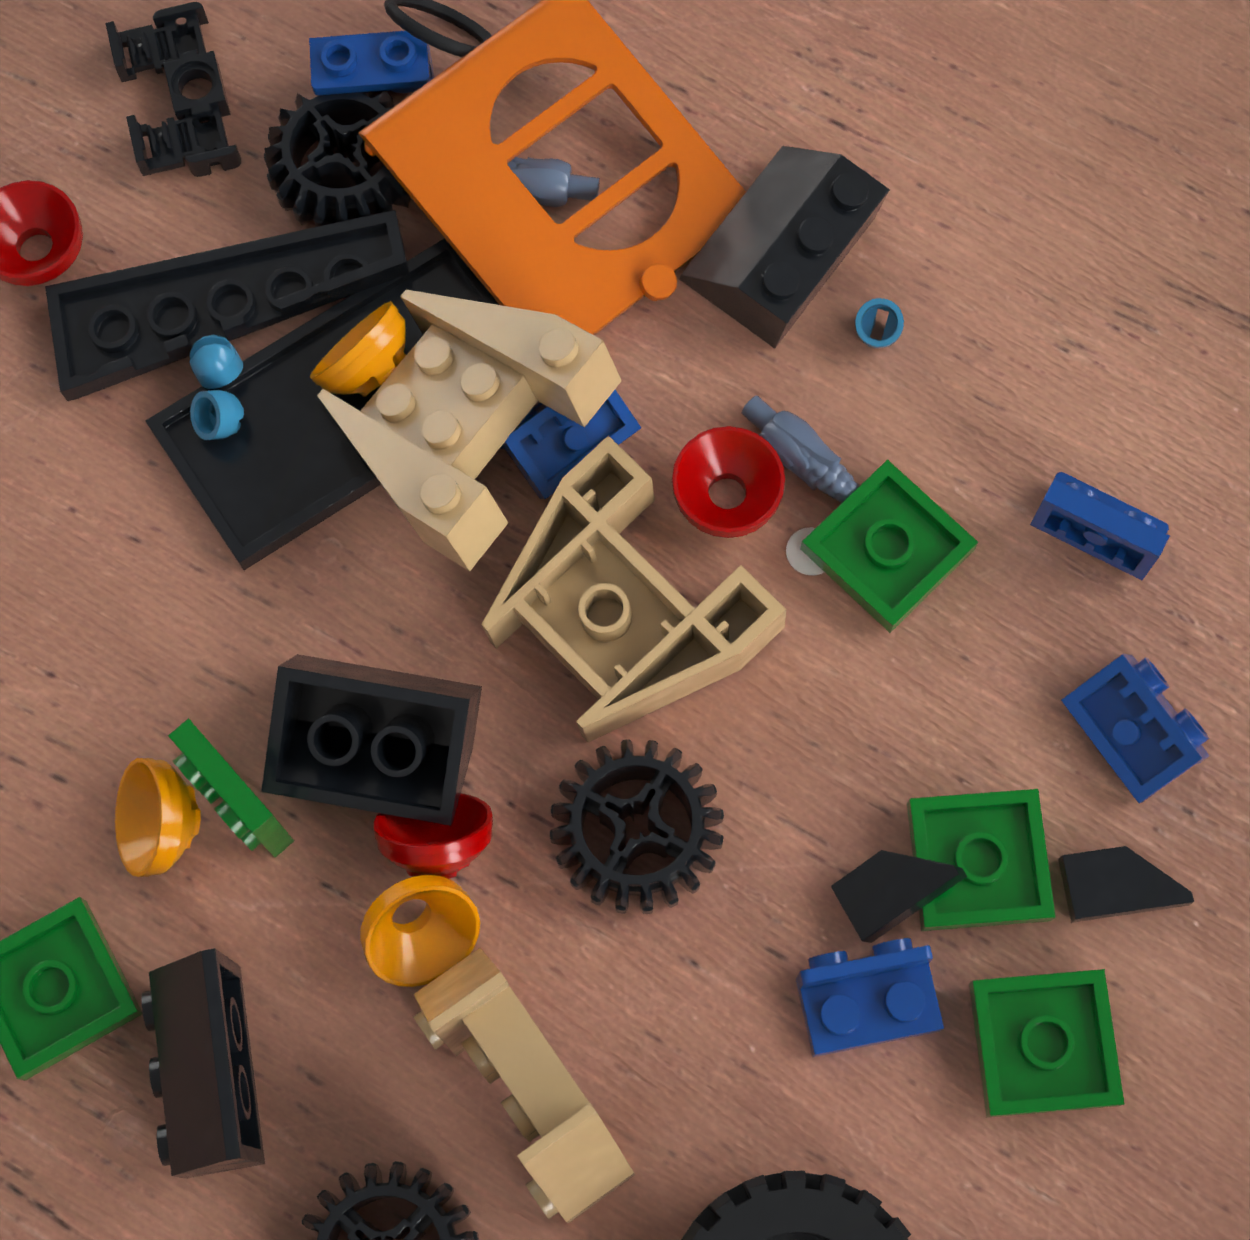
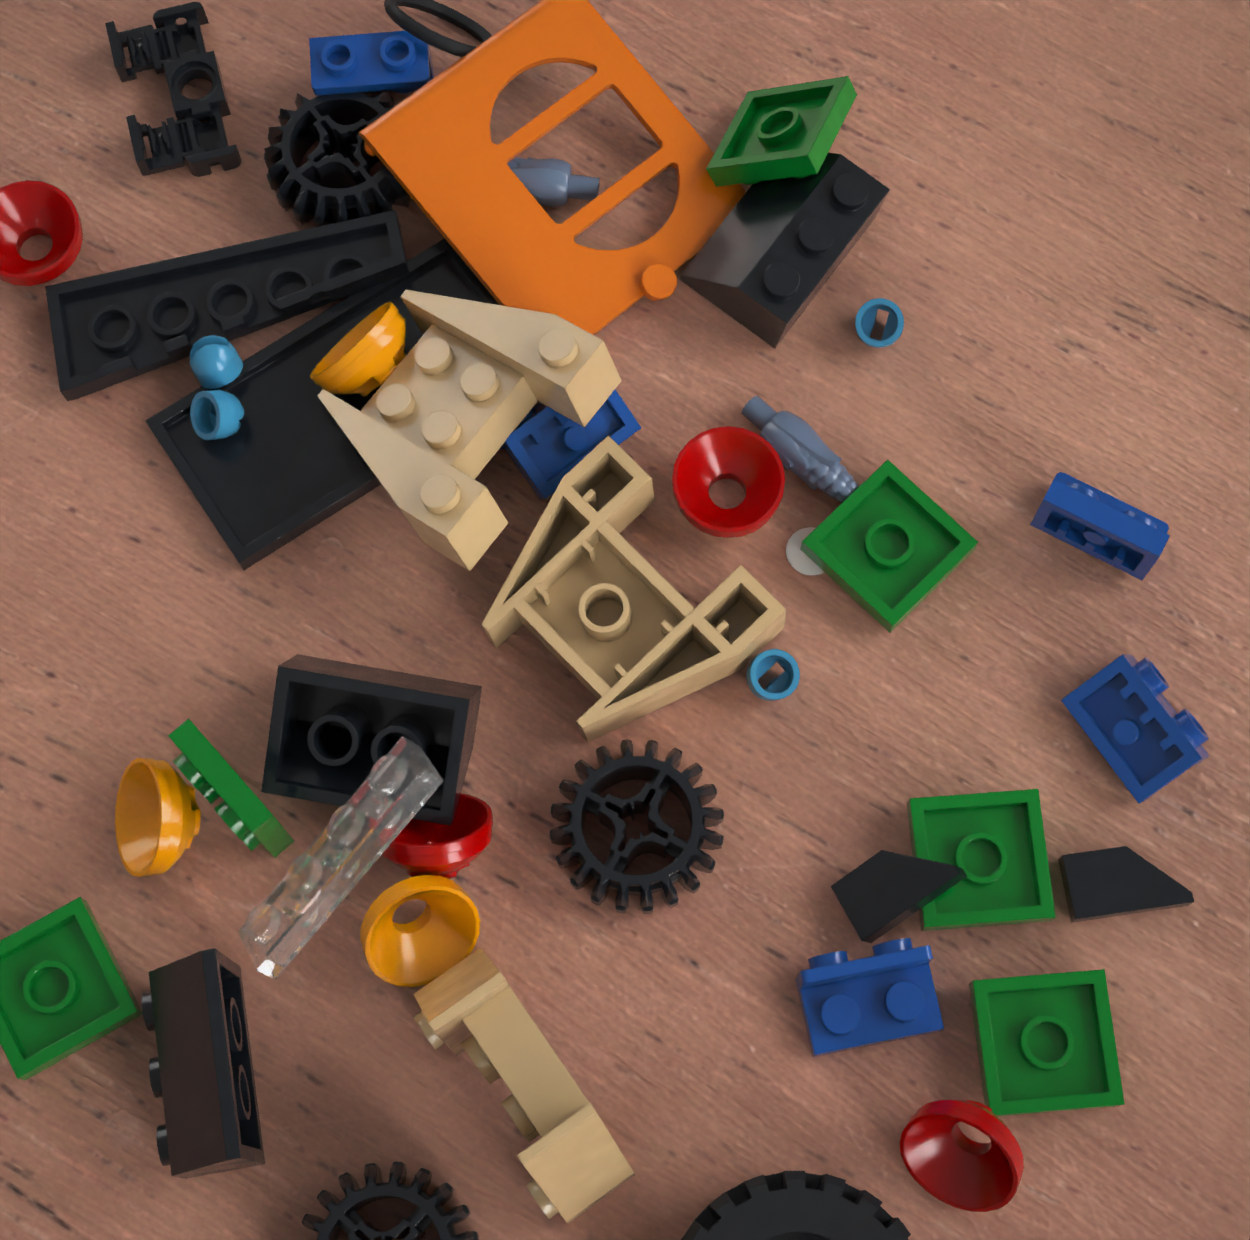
none -> clear plate [238,736,444,980]
none -> green plate [706,76,857,187]
none -> dark azure hinge [746,649,800,701]
none -> red piece [899,1100,1024,1212]

